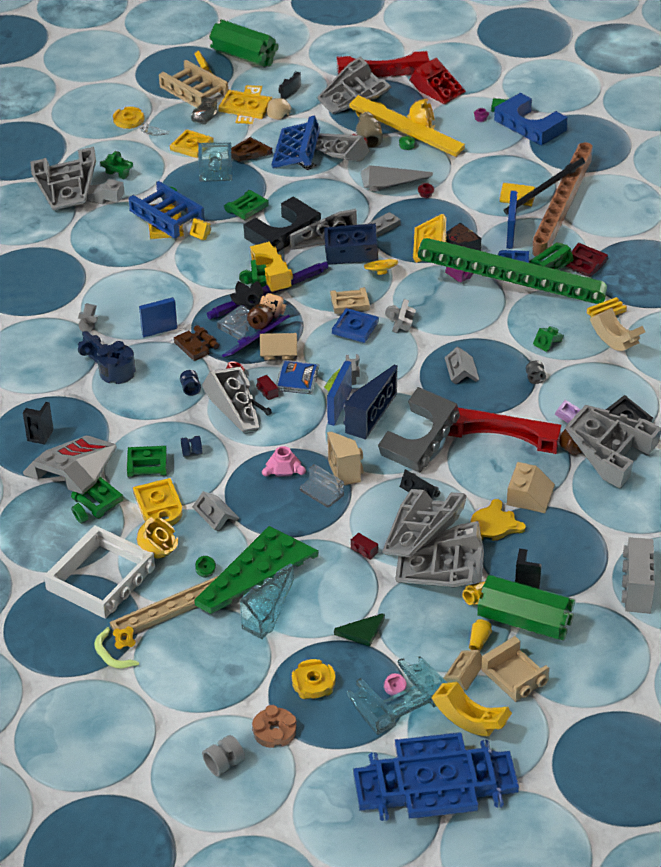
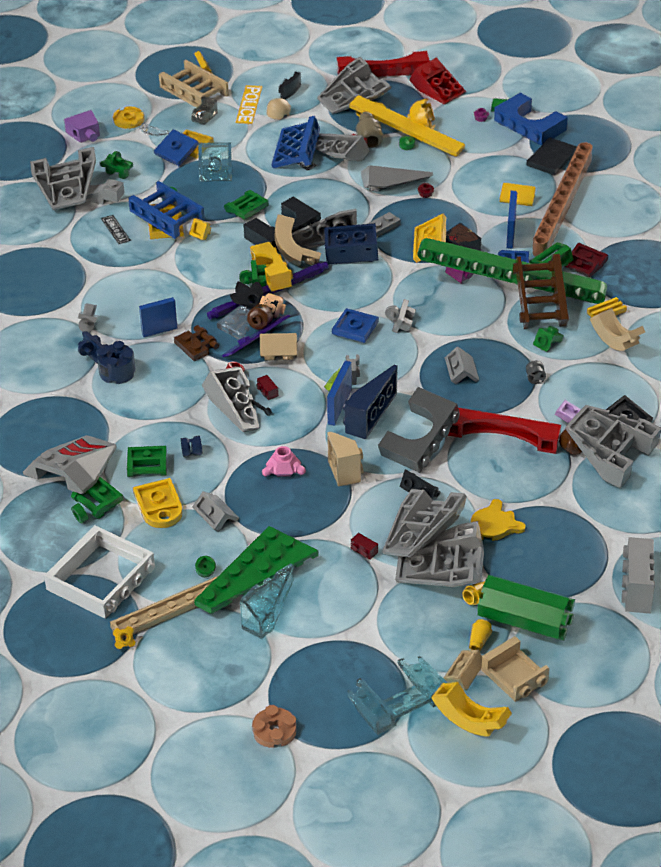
black panel [23,402,54,445] -> none
yellowish green animal [94,627,139,669] -> none
yellow cylinder [136,518,178,559] -> none
dark blue wheel [180,370,201,396] -> none
light grey wheel [202,735,245,776] -> none
green brick [209,19,279,68] -> none
yellow tile [218,90,273,119] -> none
reddish brown wing [228,137,272,162] -> none
slope [276,360,320,395] -> none
yellow plate [292,659,335,699] -> none
clear panel [300,464,344,508] -> none
tan plate [330,287,370,314] -> none
dark green tile [334,613,385,646] -> none
blue piece [353,732,519,821] -> none
yellow dish [364,259,398,275] -> none
bright pink tile [384,673,407,697] -> none
black bar [503,158,585,215] -> none
tan slope [507,462,555,513] -> none
black panel [515,548,542,589] -> none
none -> medium lavender torso [64,110,100,142]
none -> black sticker [101,215,131,244]
none -> blue plate [154,129,199,166]
none -> tan arch [274,214,321,266]
none -> reddish brown fence [513,254,569,329]
none -> black tile [526,137,577,175]

